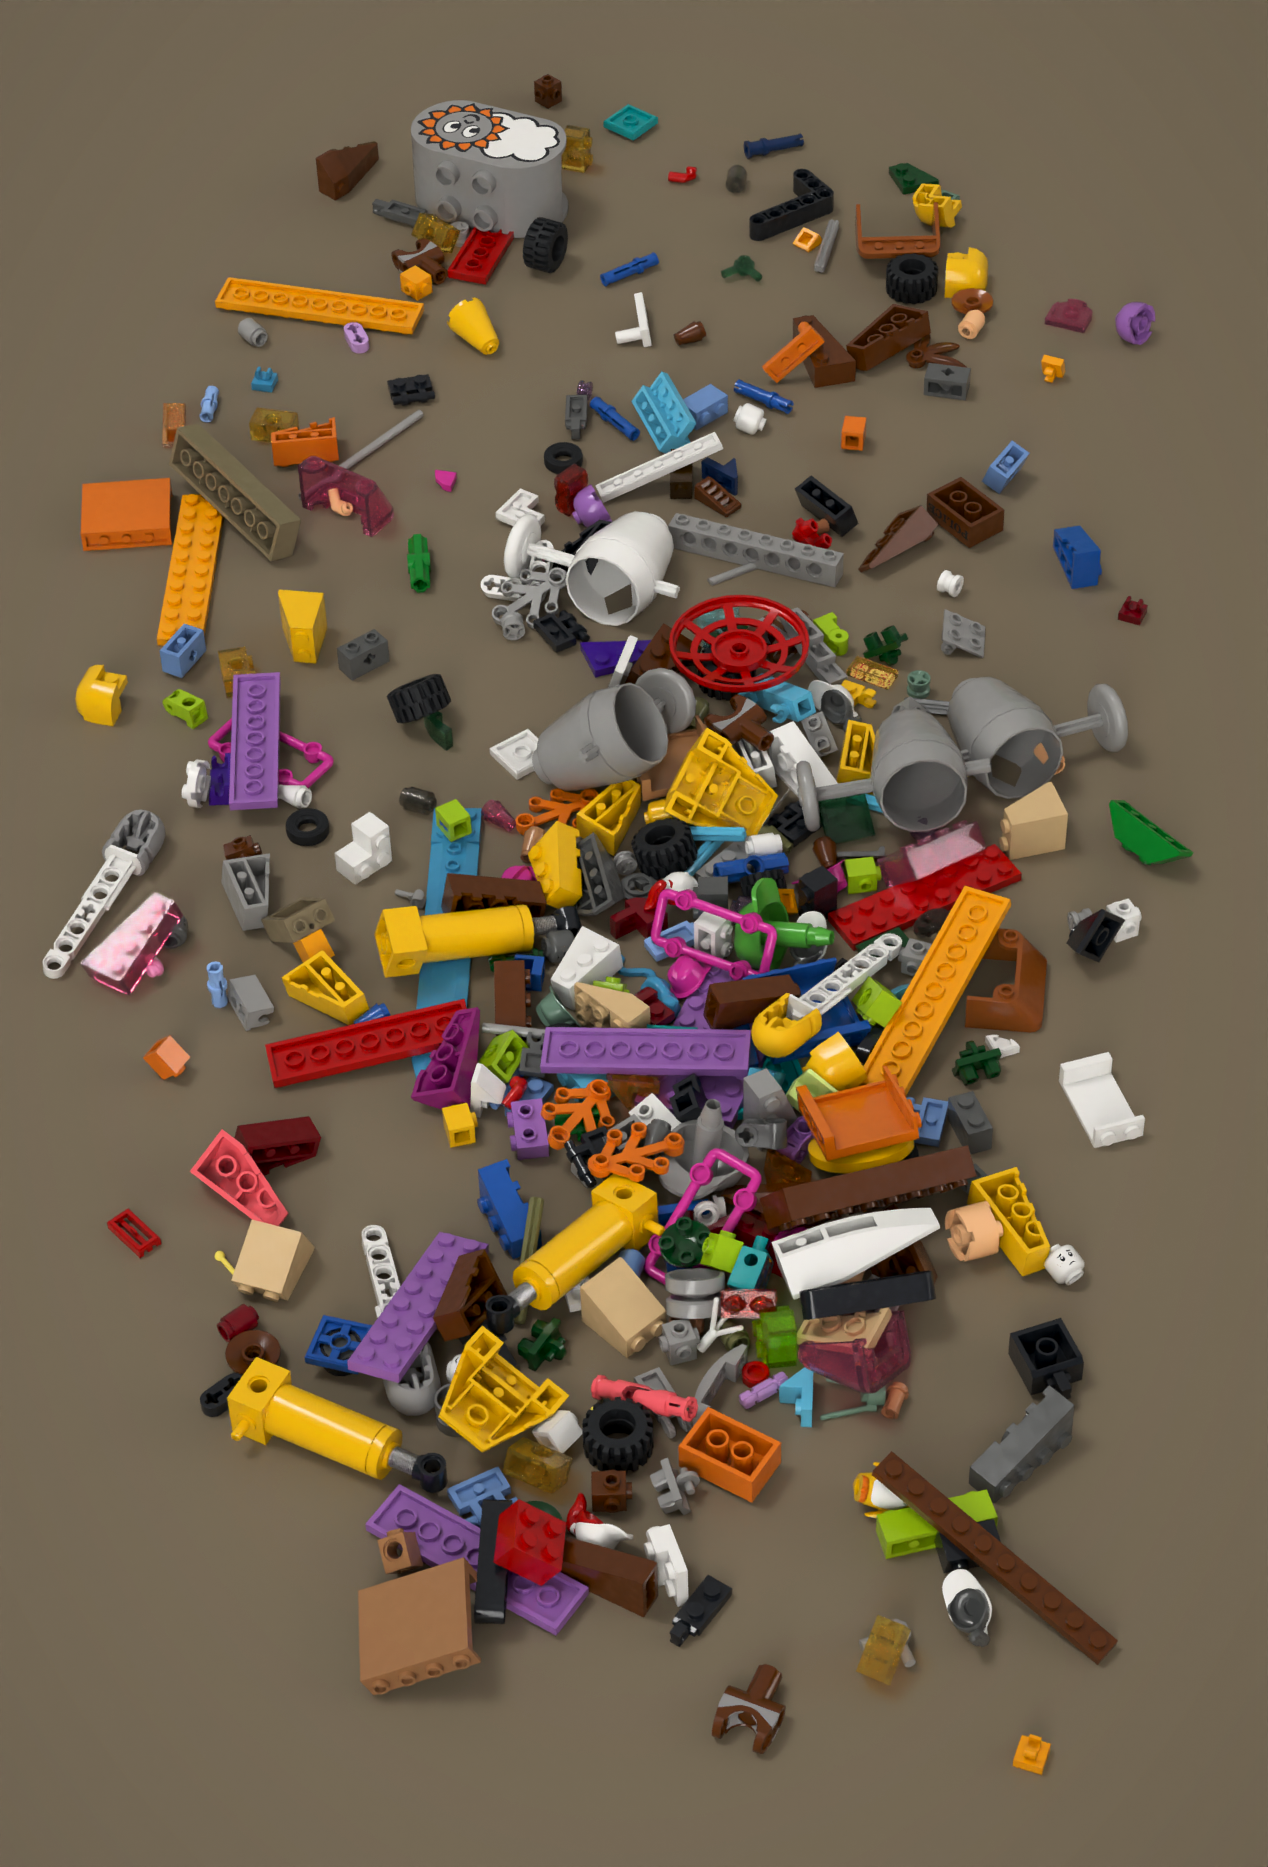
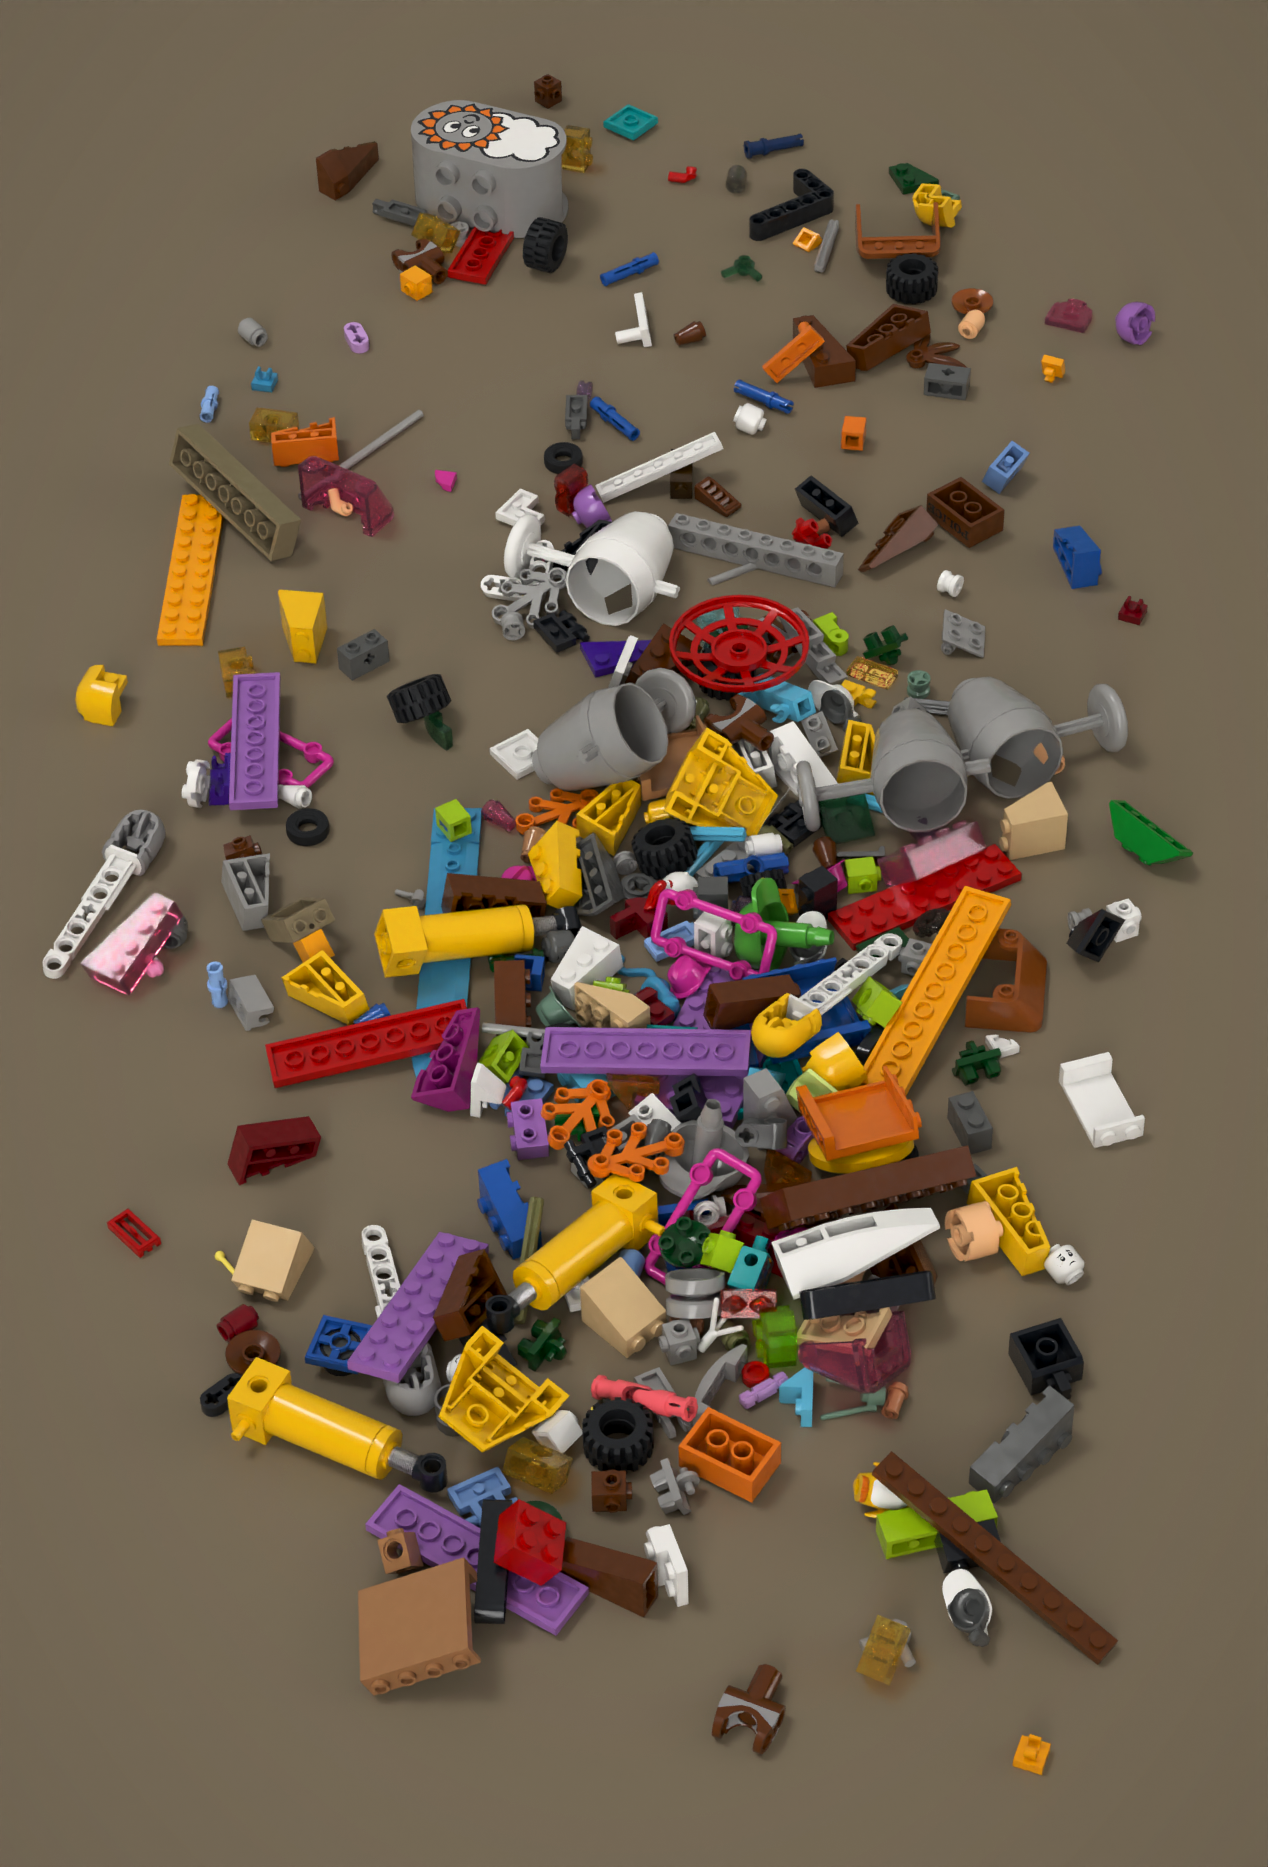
orange panel [81,478,173,551] -> none
orange brick [143,1035,190,1080] -> none
medium blue brick [160,624,206,678] -> none
clear orange slope [162,403,186,447] -> none
lime leg [162,689,209,729] -> none
coral wedge [190,1129,289,1226] -> none
light orange plate [215,277,424,334] -> none
white brick [335,812,392,885] -> none
black plate [387,374,435,406] -> none
clear smoke brick [399,787,437,815] -> none
green piece [407,534,431,593] -> none
yellow brick [442,1103,478,1148] -> none
yellow cone [447,297,499,355] -> none
white hair [566,1492,633,1550] -> none
medium azure brick [631,371,697,453] -> none
black hinge [670,1575,732,1647] -> none
medium blue brick [683,384,728,430] -> none
dark blue slope [701,457,738,496] -> none
medium blue plate [906,1097,948,1147] -> none
yellow brick [944,247,988,298] -> none

